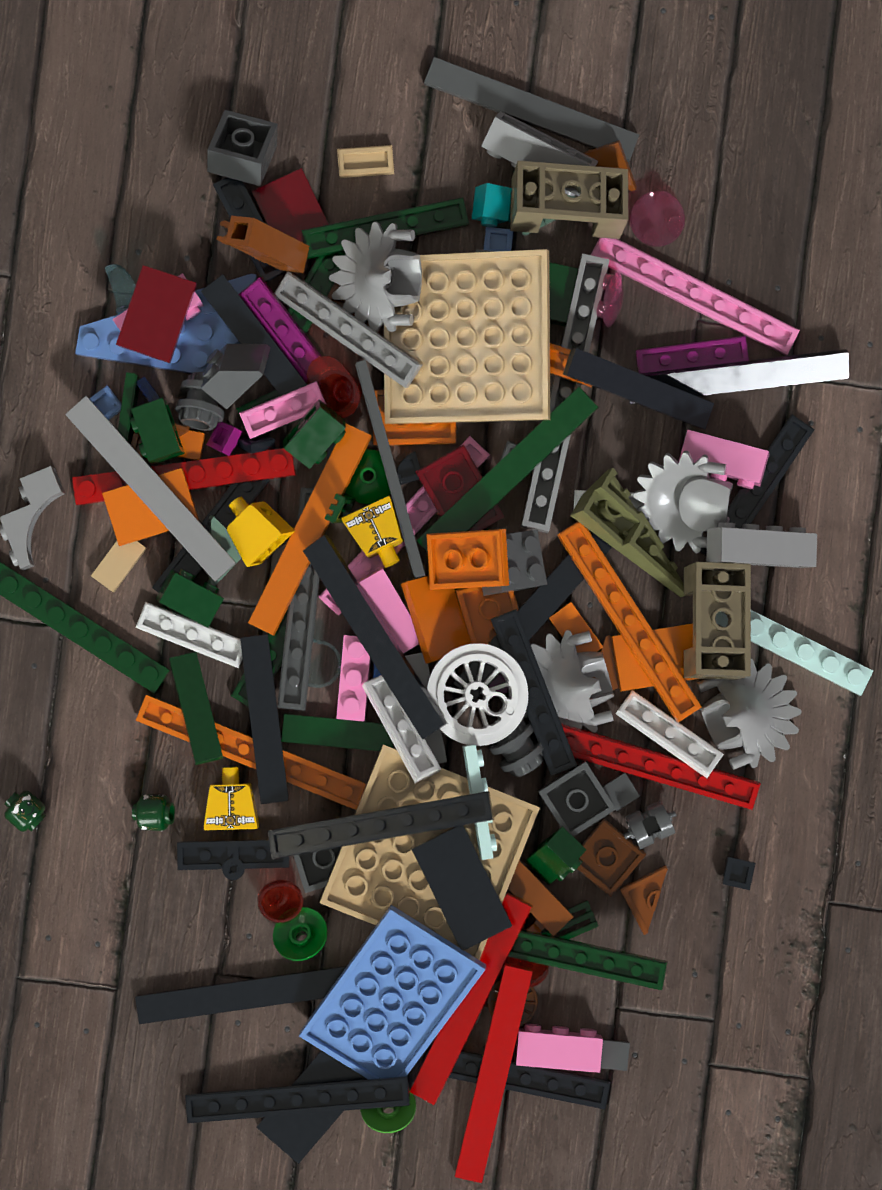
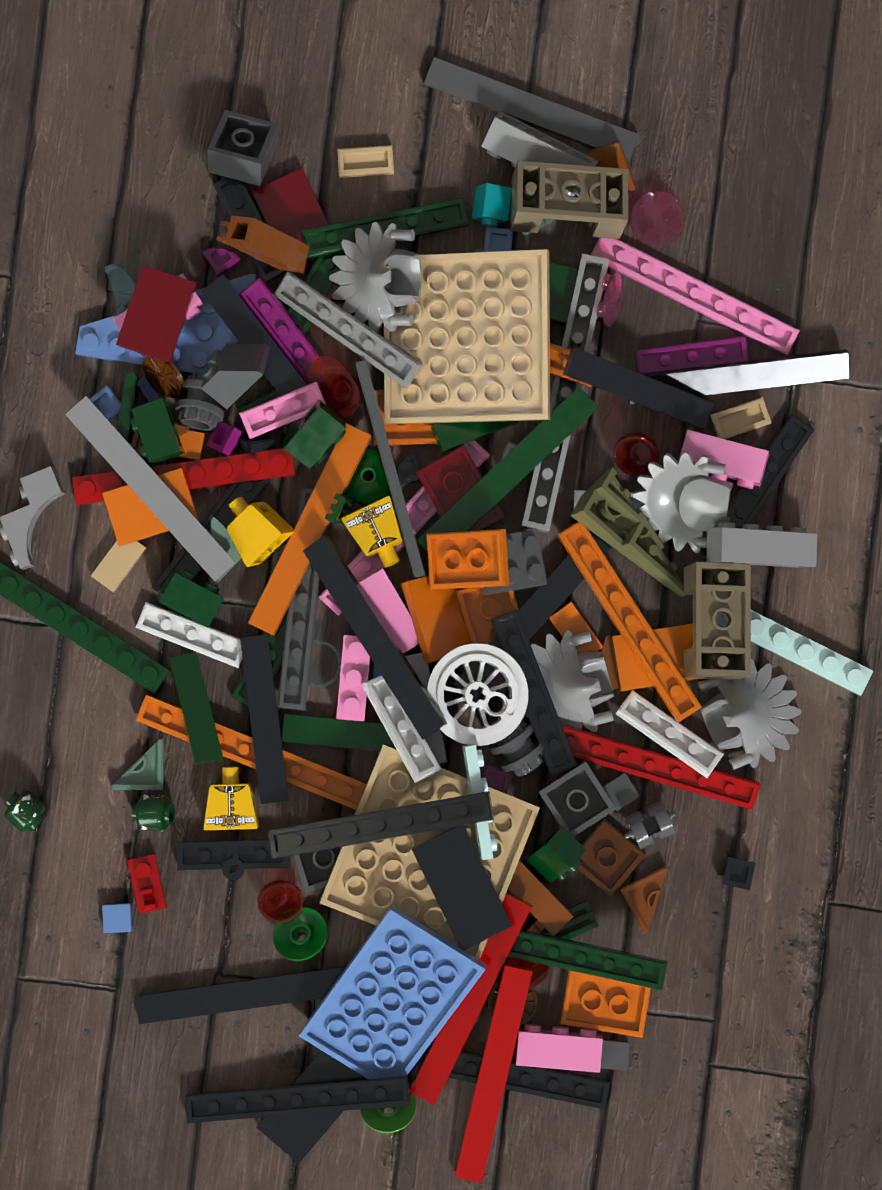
none -> medium blue tile [102,903,133,933]
none -> sand green tile [111,738,165,790]
none -> red plate [127,853,167,914]
none -> reddish brown wheel [143,356,184,398]
none -> magenta tile [202,248,241,276]
none -> dark green tile [431,421,519,453]
none -> magenta tile [482,764,512,794]
none -> orange tile [560,970,651,1038]
none -> clear red piece [613,432,659,476]
none -> tan tile [710,397,772,440]

